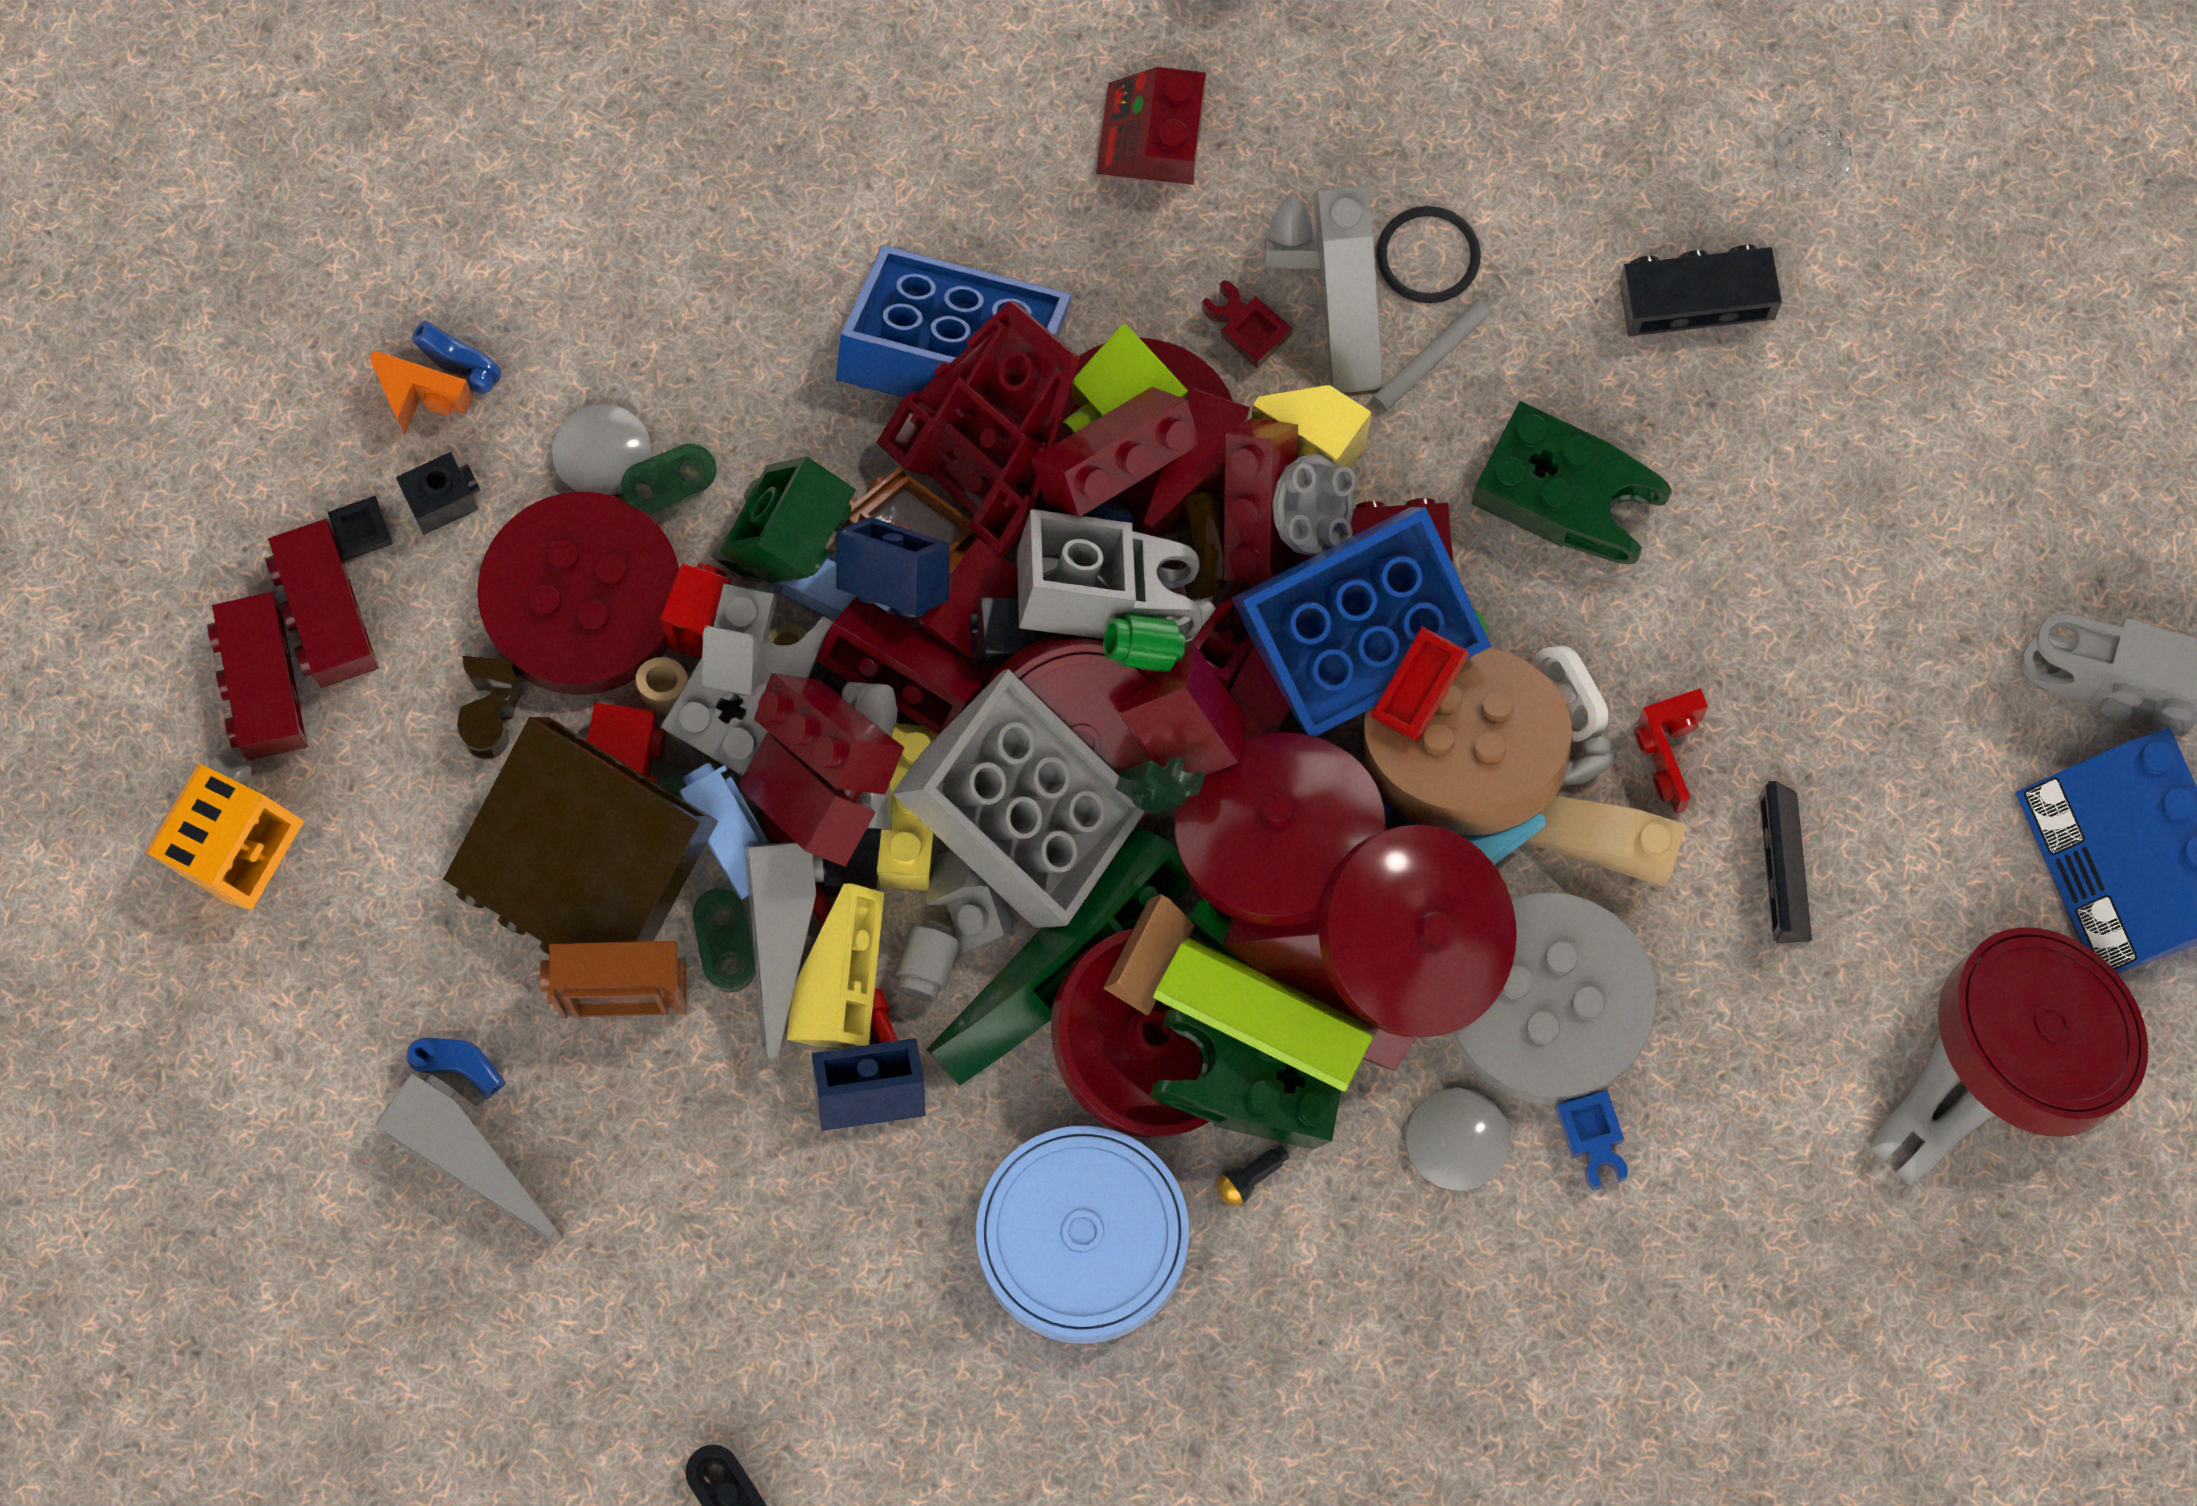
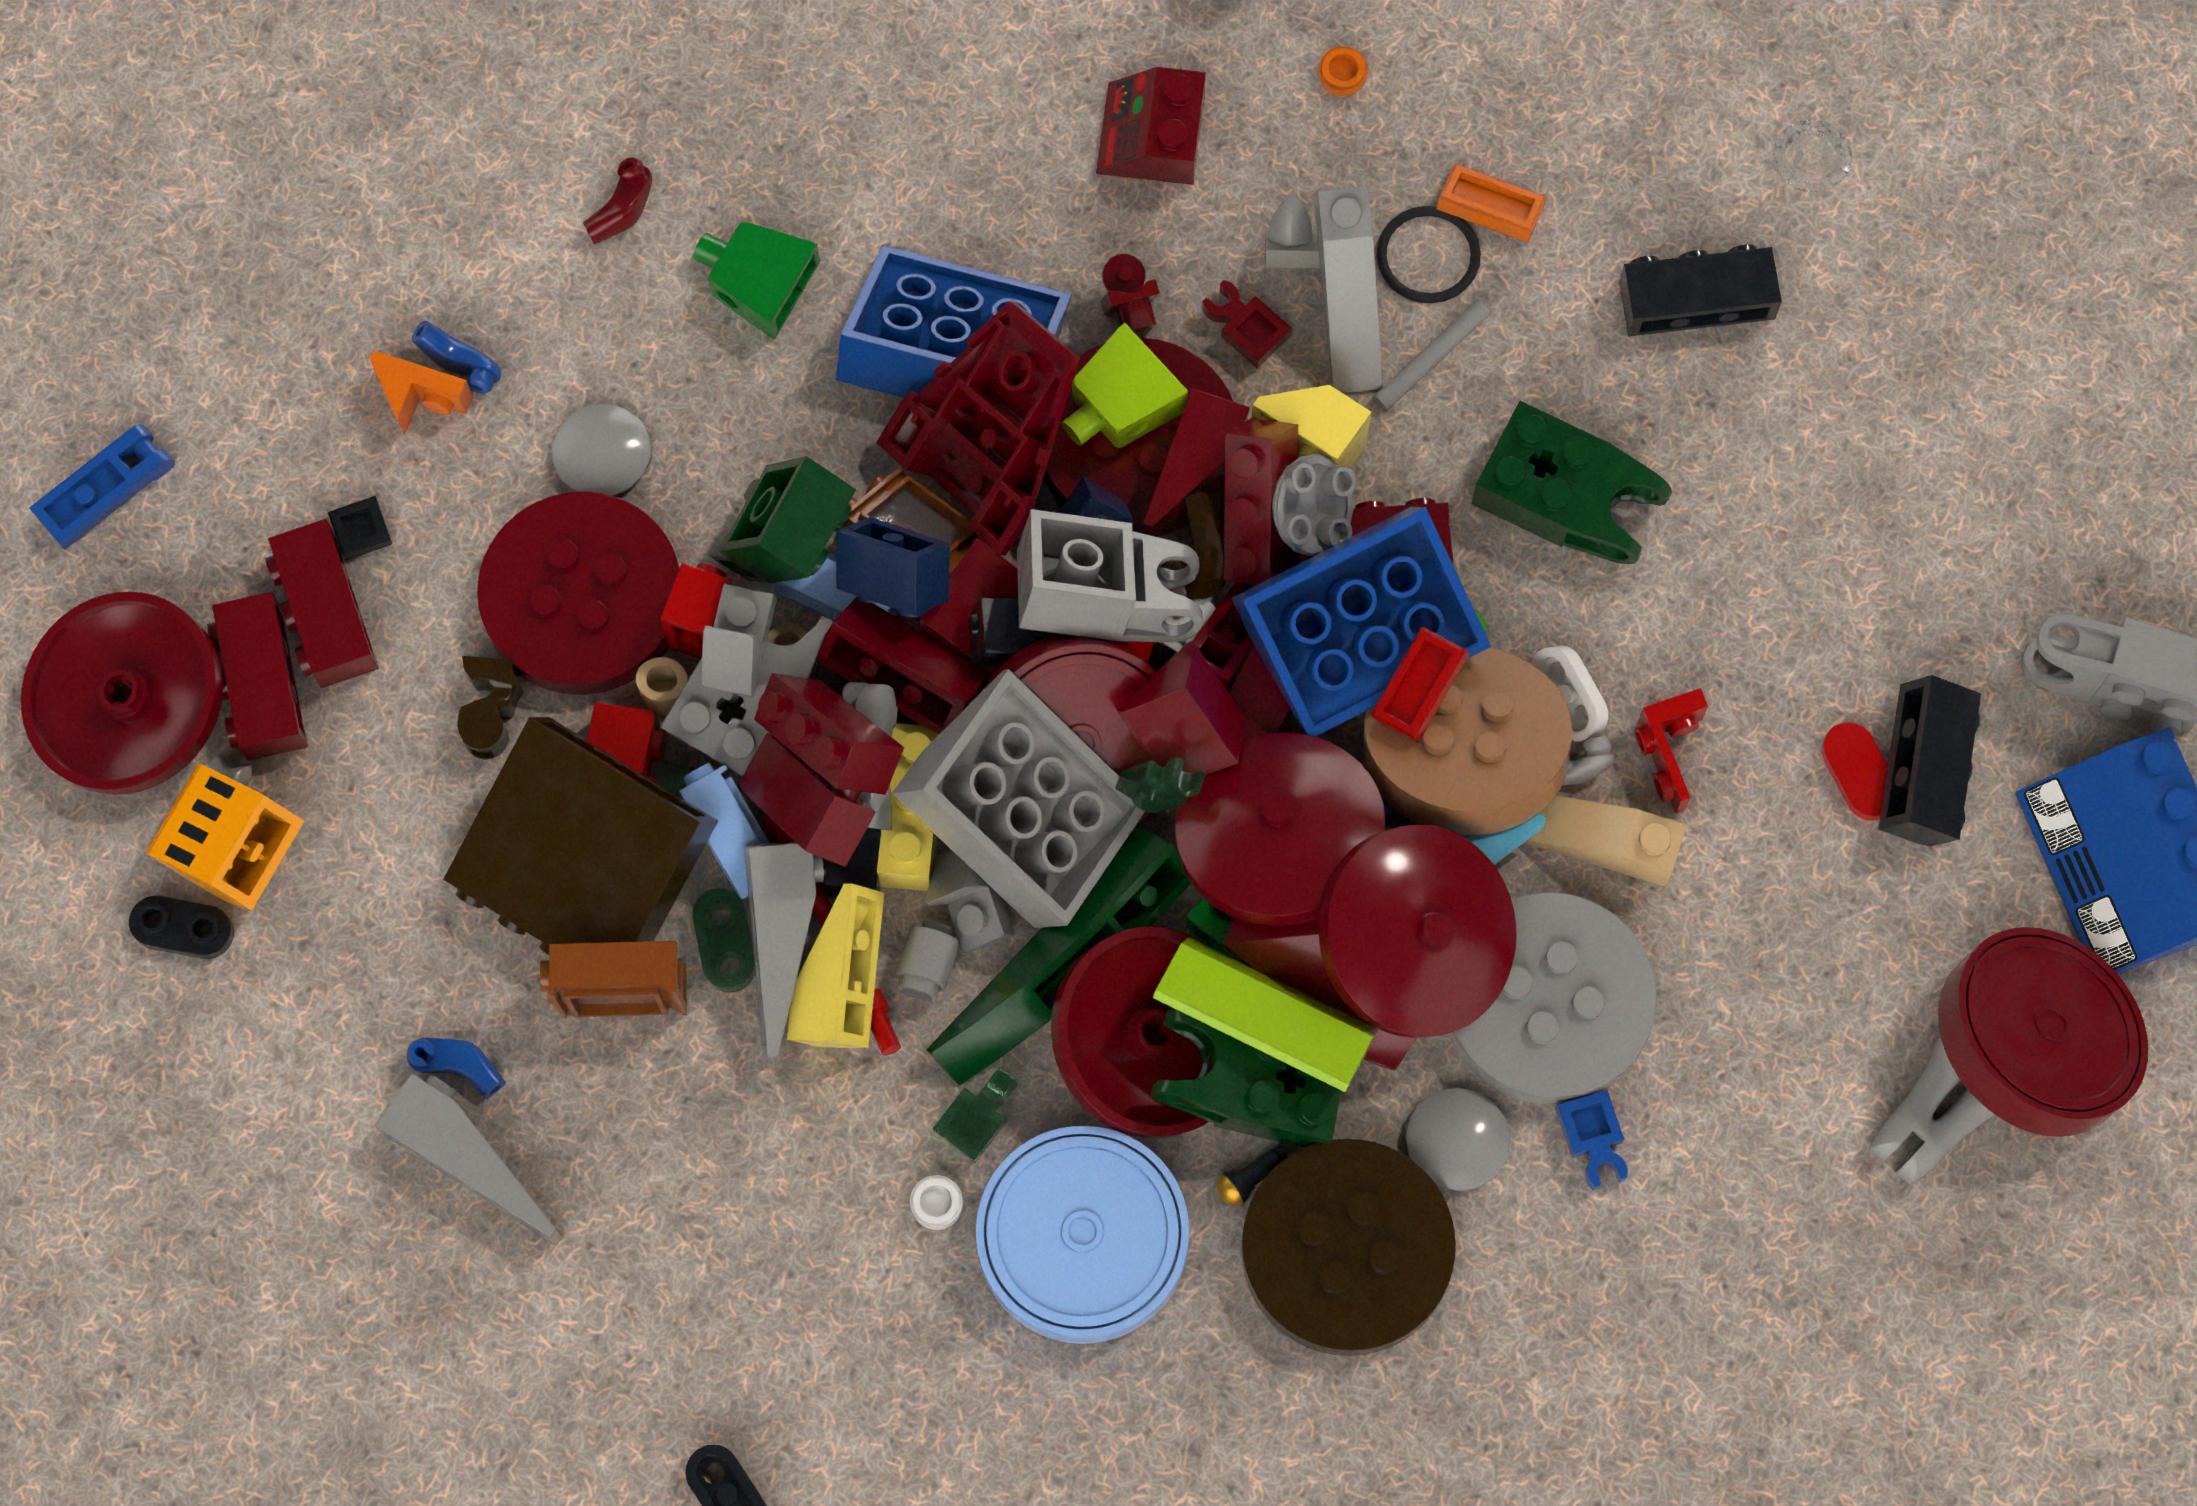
black brick [396,452,481,535] -> none
clear green plate [618,444,717,515] -> none
dark blue brick [812,1038,926,1131] -> none
dark red brick [1031,387,1201,517] -> none
green brick [1103,614,1185,672] -> none
medium nougat slope [1103,894,1195,1015] -> none
black slope [1759,781,1812,943] -> none
none -> dark red dish [21,591,223,795]
none -> blue plate [29,424,175,550]
none -> black plate [129,896,234,959]
none -> dark red arm [583,158,652,245]
none -> green torso [693,222,820,339]
none -> white tile [910,1175,963,1230]
none -> clear green plate [932,1067,1018,1163]
none -> dark red hips [1100,254,1160,333]
none -> dark brown brick [1241,1139,1456,1356]
none -> orange tile [1319,46,1368,96]
none -> orange tile [1436,164,1547,243]
none -> red tile [1821,722,1888,821]
none -> black brick [1878,675,1981,846]

